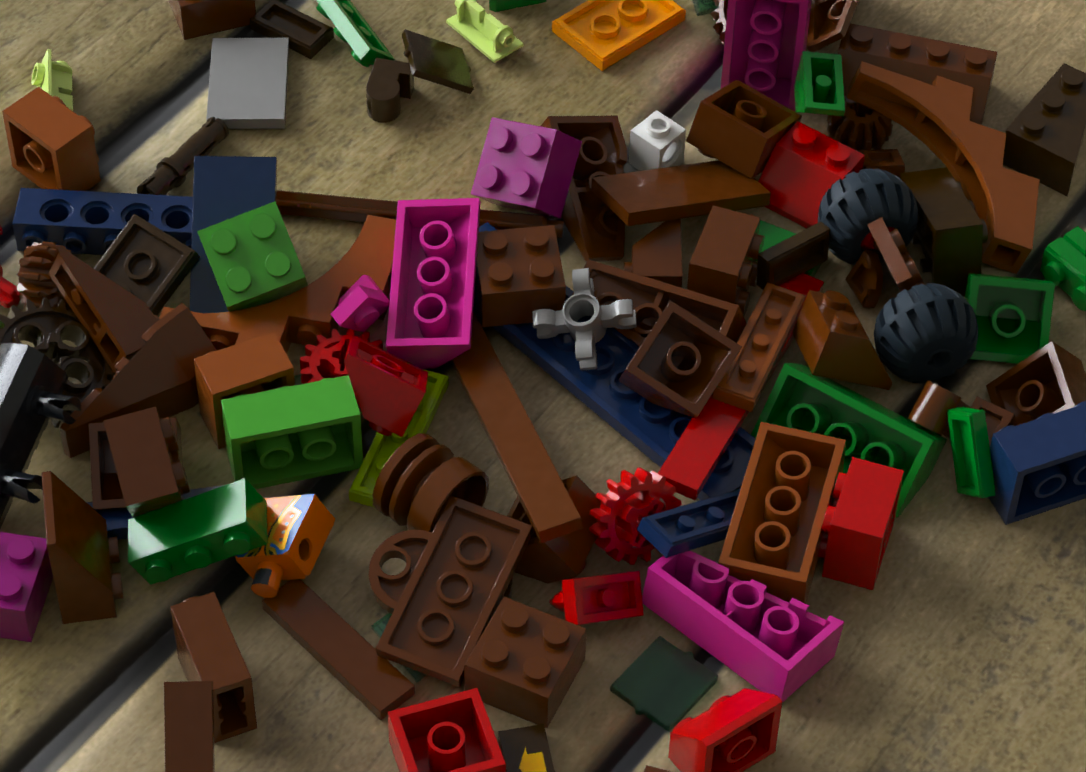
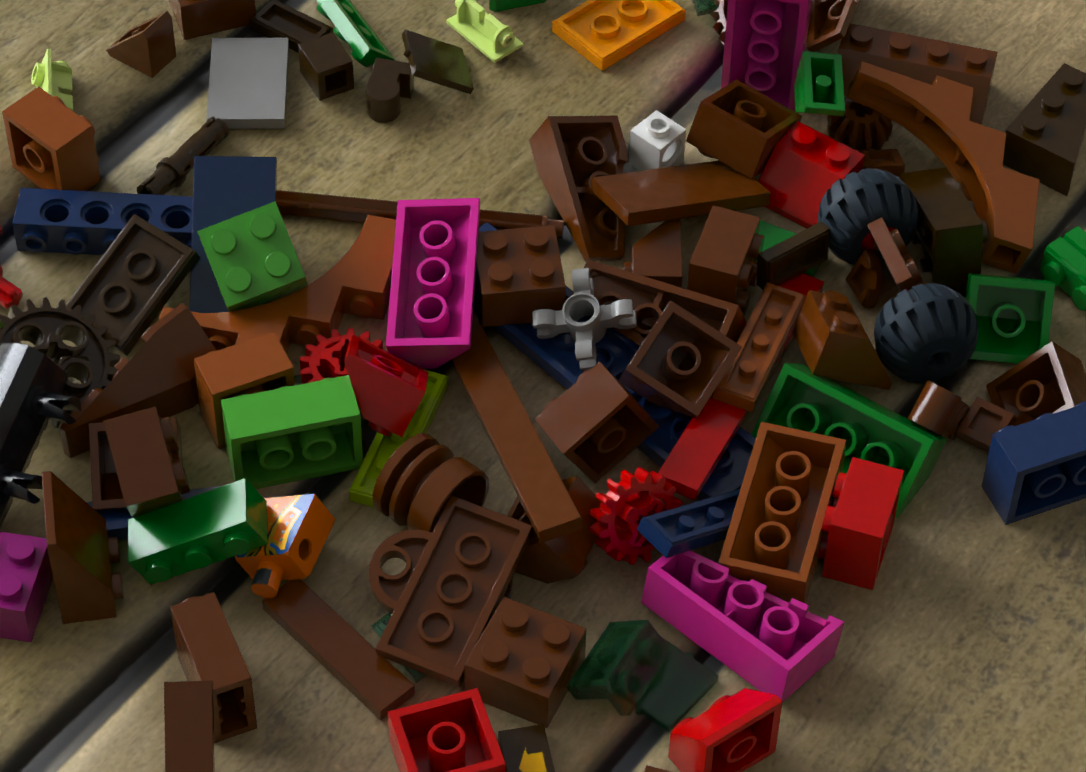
reddish brown gear [16,241,72,308] -> none
reddish brown slope [48,250,160,373] -> none
dark pink bracket [330,275,389,332] -> none
magenta brick [471,117,582,219] -> none
red tile [549,571,644,625] -> none
green tile [947,407,996,498] -> none
none -> reddish brown slope [106,11,176,78]
none -> dark brown brick [298,32,354,101]
none -> reddish brown brick [535,362,659,483]
none -> clear green bracket [566,619,670,716]

